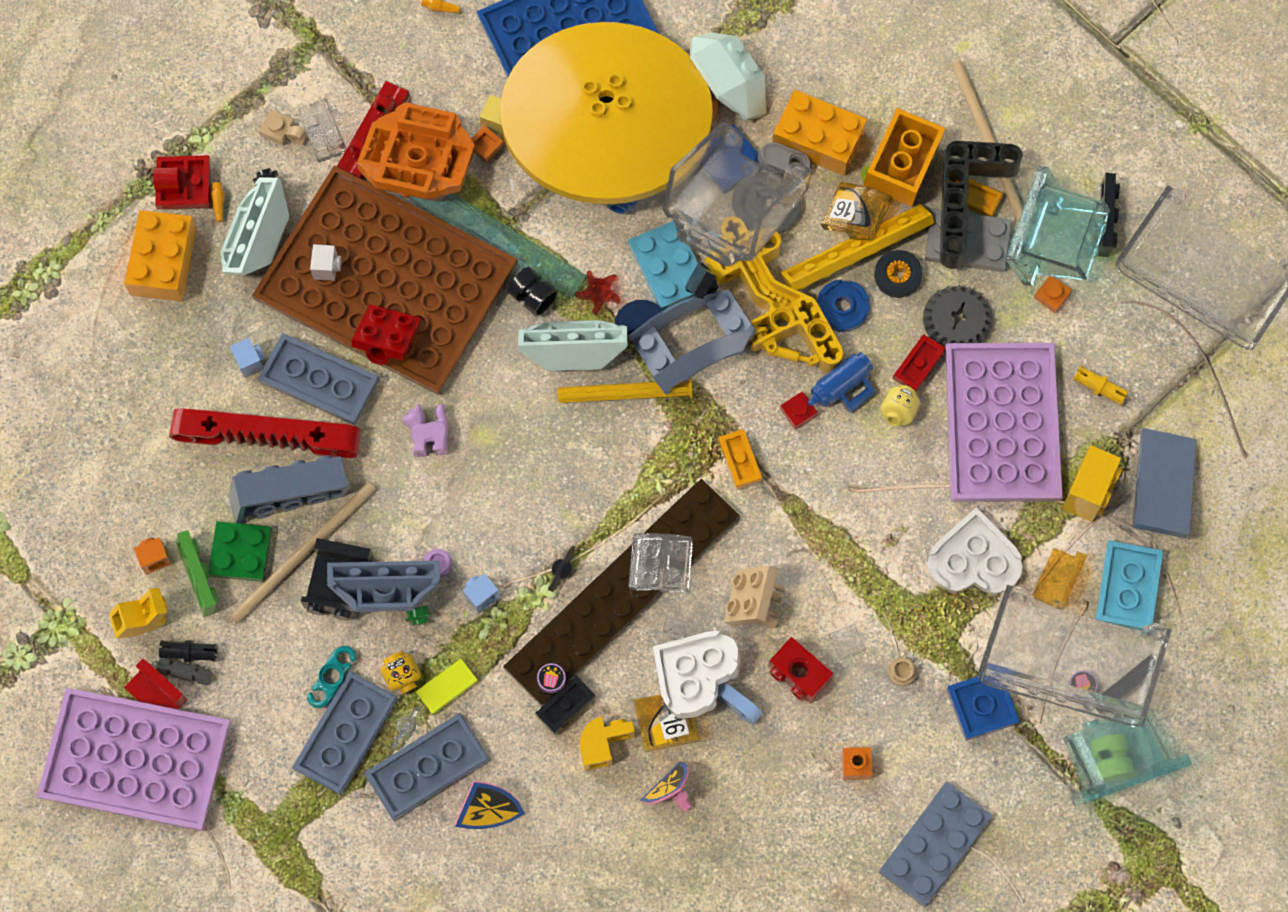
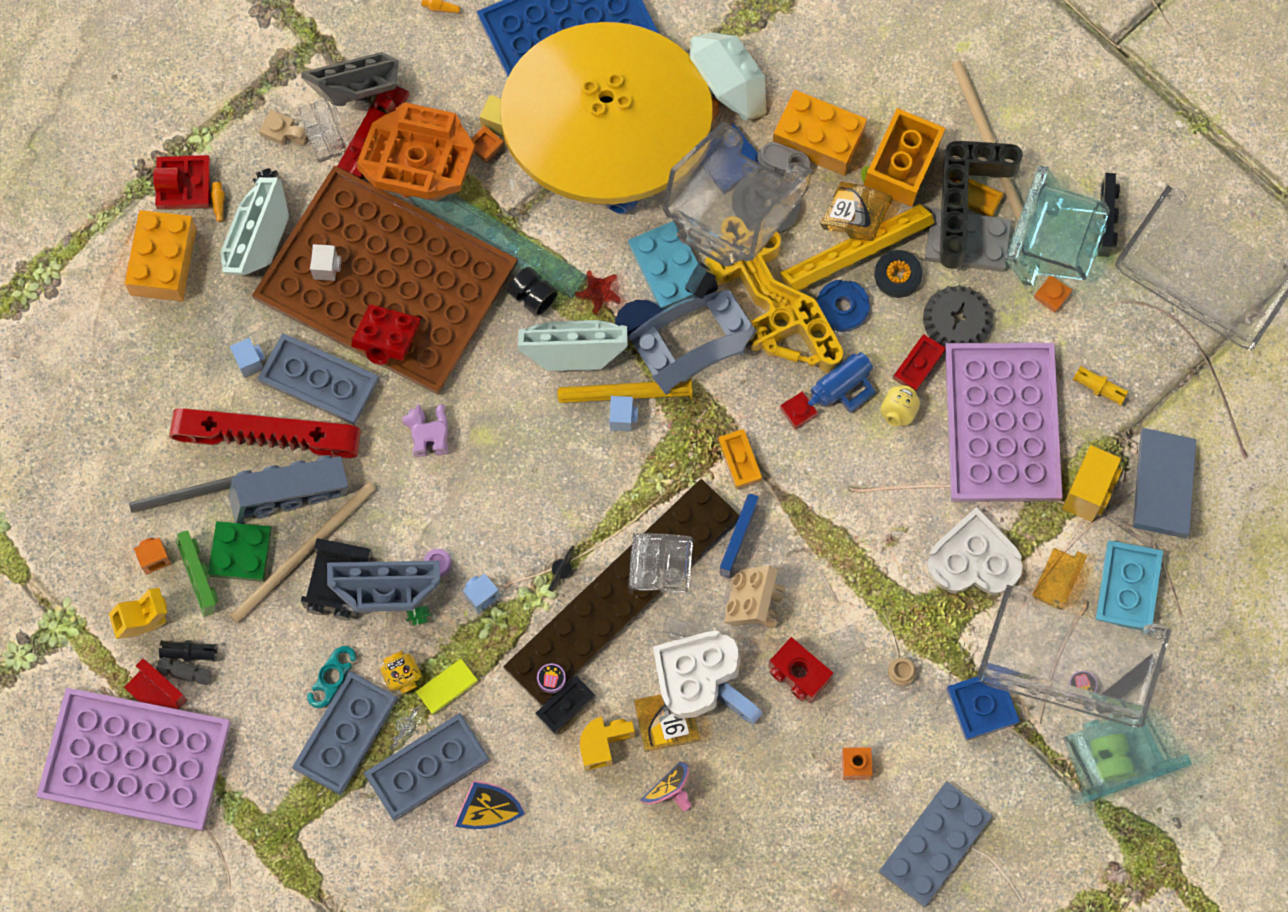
none -> dark grey bar [129,475,236,513]
none -> dark grey wedge [301,52,399,106]
none -> light blue plate [609,396,638,432]
none -> blue tile [719,493,759,578]

